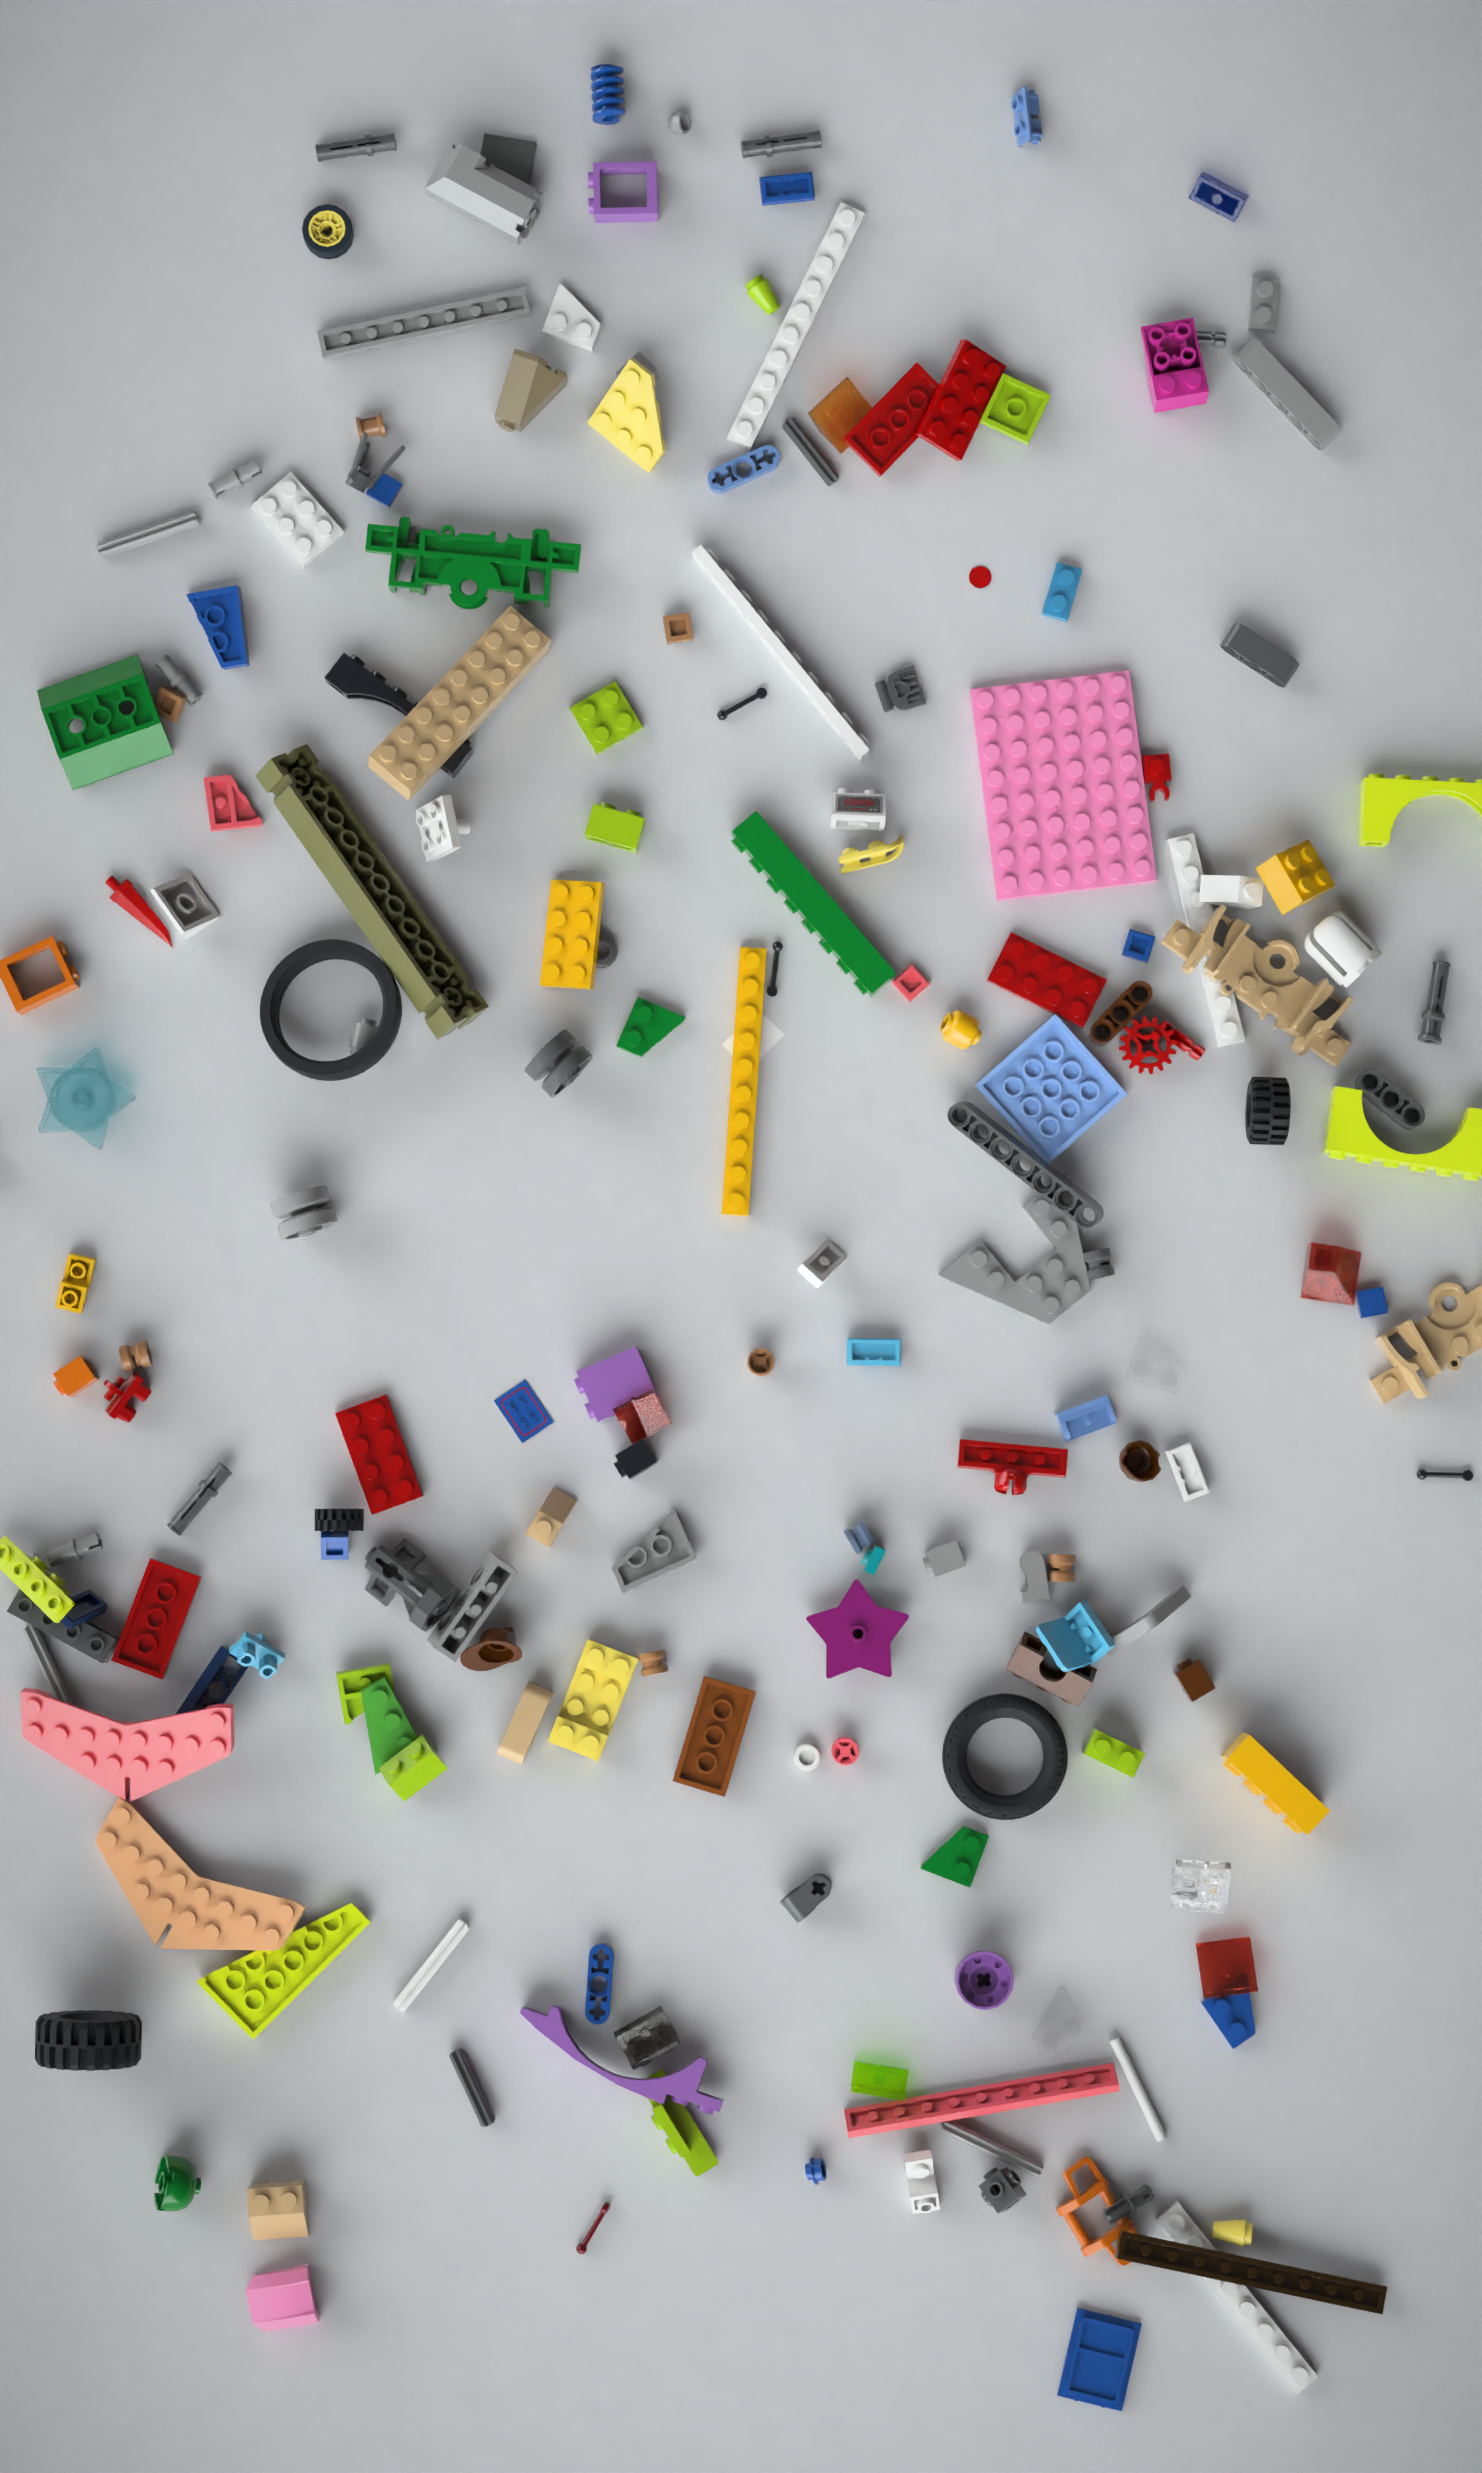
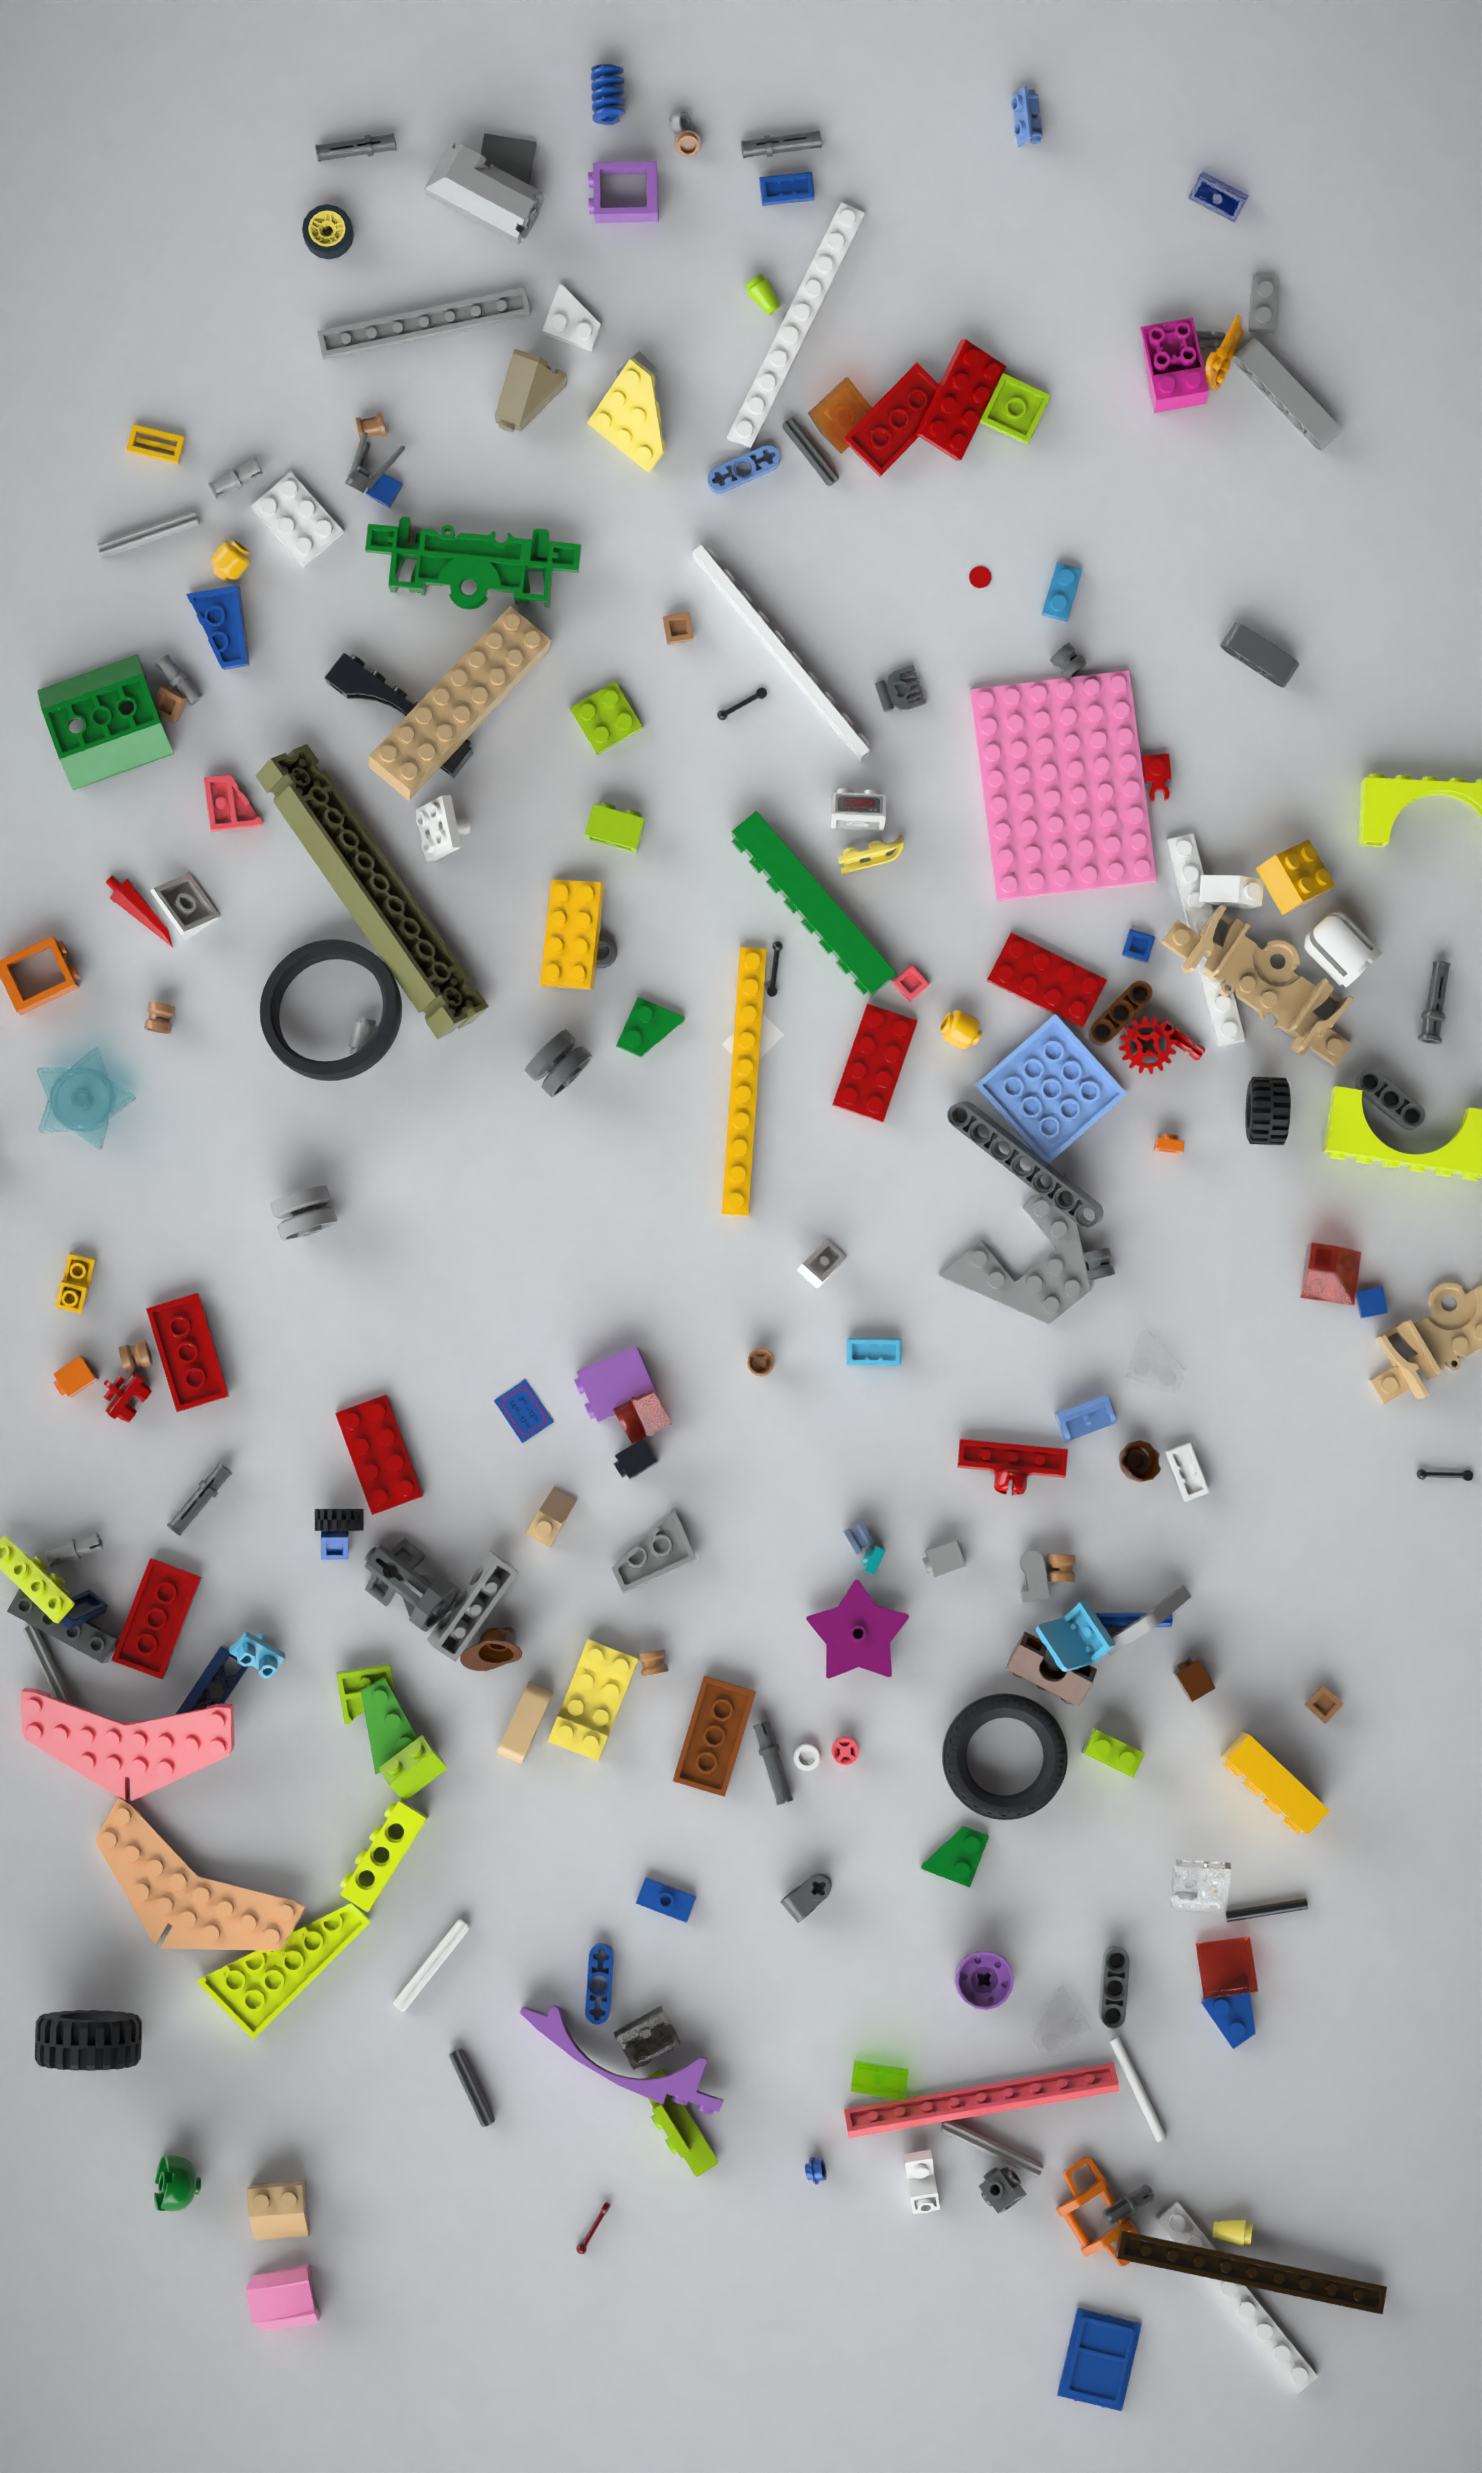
none -> yellow tile [126,424,186,465]
none -> medium nougat wheel [144,1002,175,1034]
none -> red plate [146,1293,230,1412]
none -> yellow head [211,540,251,581]
none -> neon yellow brick [340,1800,428,1912]
none -> blue plate [636,1877,696,1923]
none -> medium nougat plate [675,130,701,157]
none -> dark grey pin [753,1721,793,1805]
none -> red plate [832,1004,918,1123]
none -> dark grey wheel [1050,643,1087,680]
none -> blue axle [1095,1613,1173,1628]
none -> dark grey beam [1099,1946,1130,2029]
none -> orange plate [1154,1134,1185,1154]
none -> light orange piece [1206,315,1244,390]
none -> black bar [1225,1898,1308,1922]
none -> medium nougat plate [1304,1685,1344,1724]

